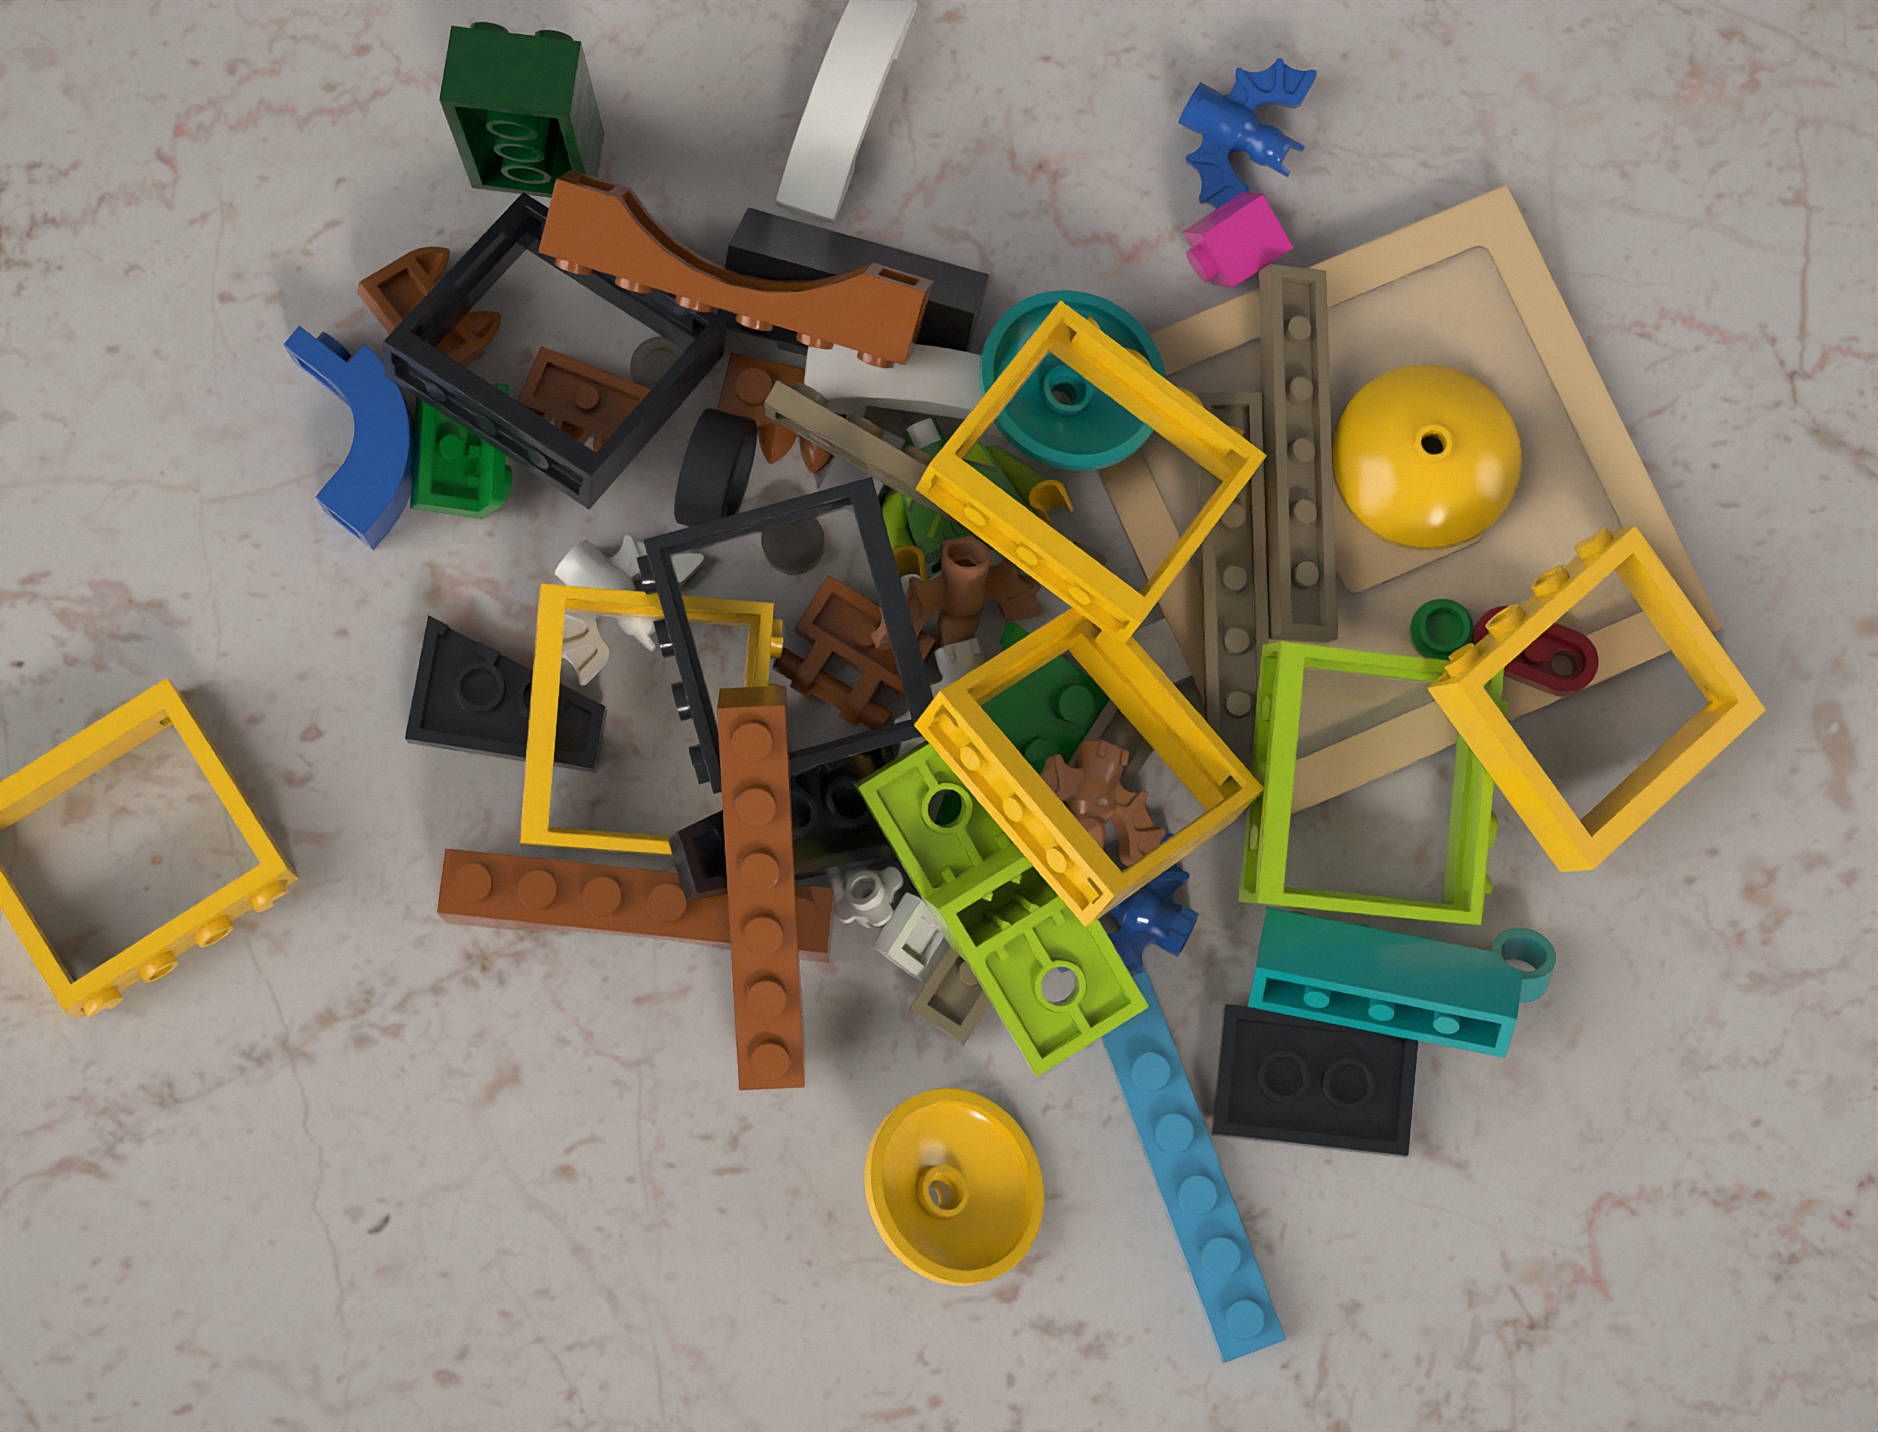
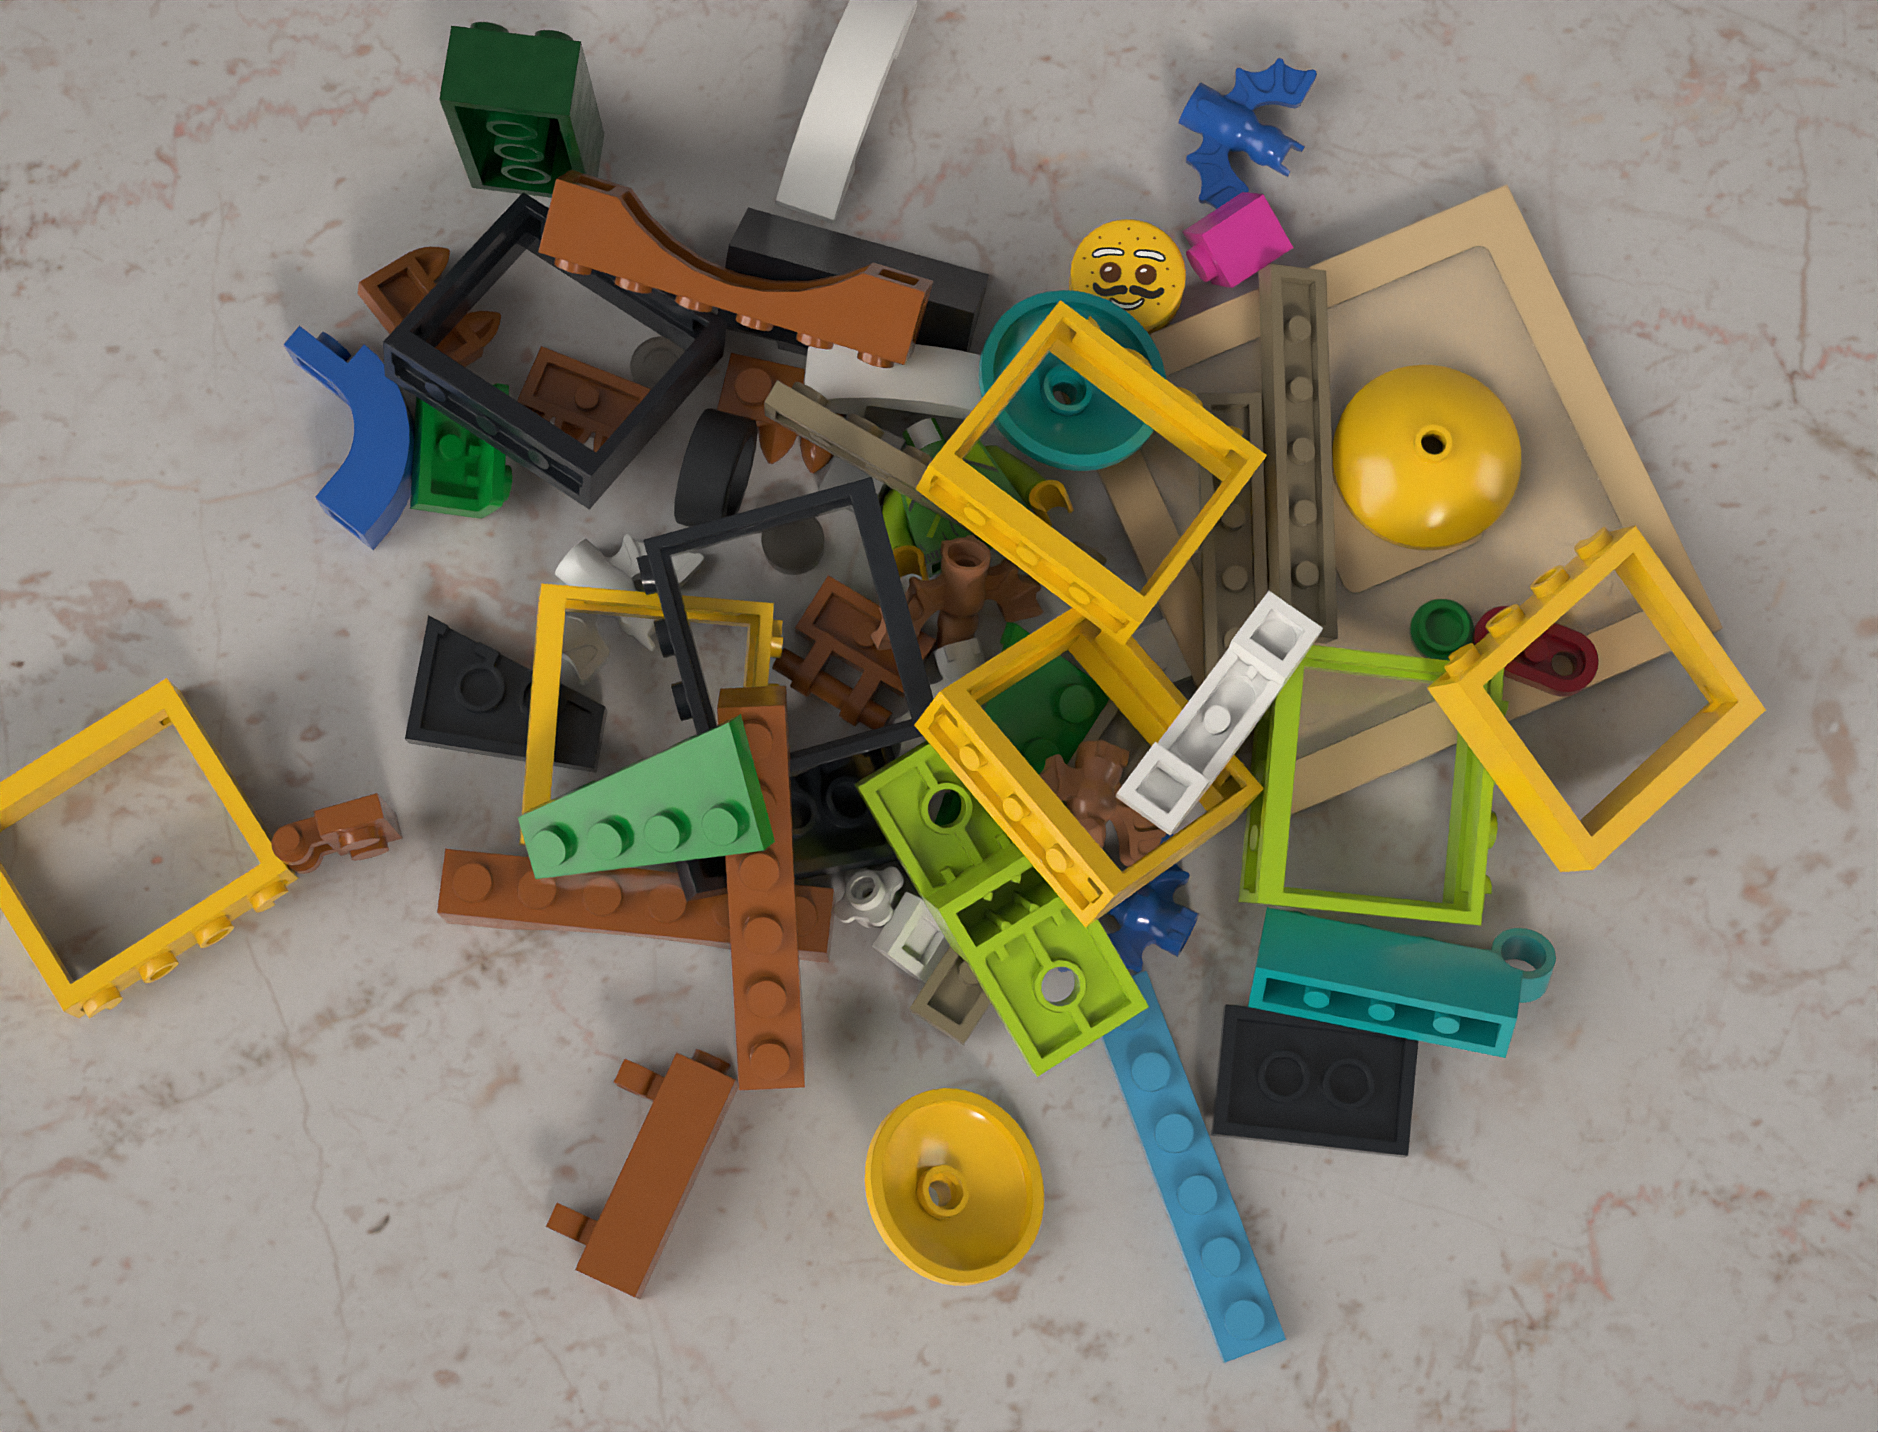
none -> dark orange plate [271,793,403,874]
none -> wing [518,714,775,879]
none -> dark orange brick [546,1049,739,1300]
none -> yellow head [1069,219,1186,334]
none -> white slope [1116,591,1323,835]

